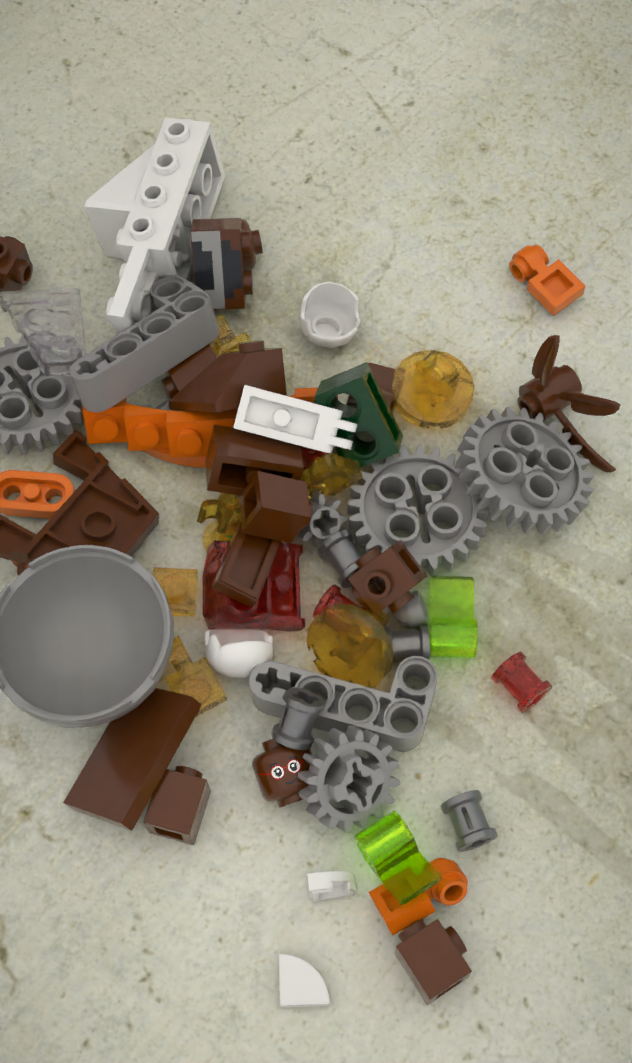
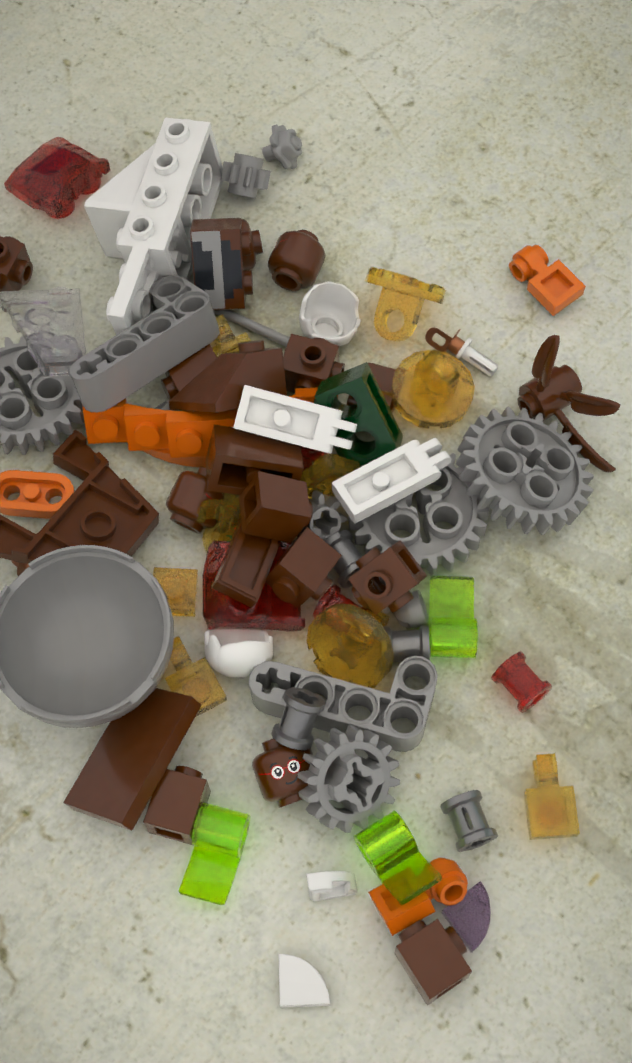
none -> clear red slope [4,137,110,219]
none -> reddish brown head [166,466,230,534]
none -> clear neon green panel [179,802,251,905]
none -> light grey piece [214,309,290,347]
none -> light grey gear [220,153,271,198]
none -> light grey plant [262,124,302,169]
none -> reddish brown brick [265,527,342,609]
none -> reddish brown head [268,230,326,291]
none -> reddish brown brick [283,334,345,393]
none -> white hinge [332,438,452,524]
none -> clear yellow tile [365,266,446,342]
none -> piece [425,327,498,377]
none -> clear purple tile [441,881,491,953]
none -> clear yellow plate [524,753,580,840]

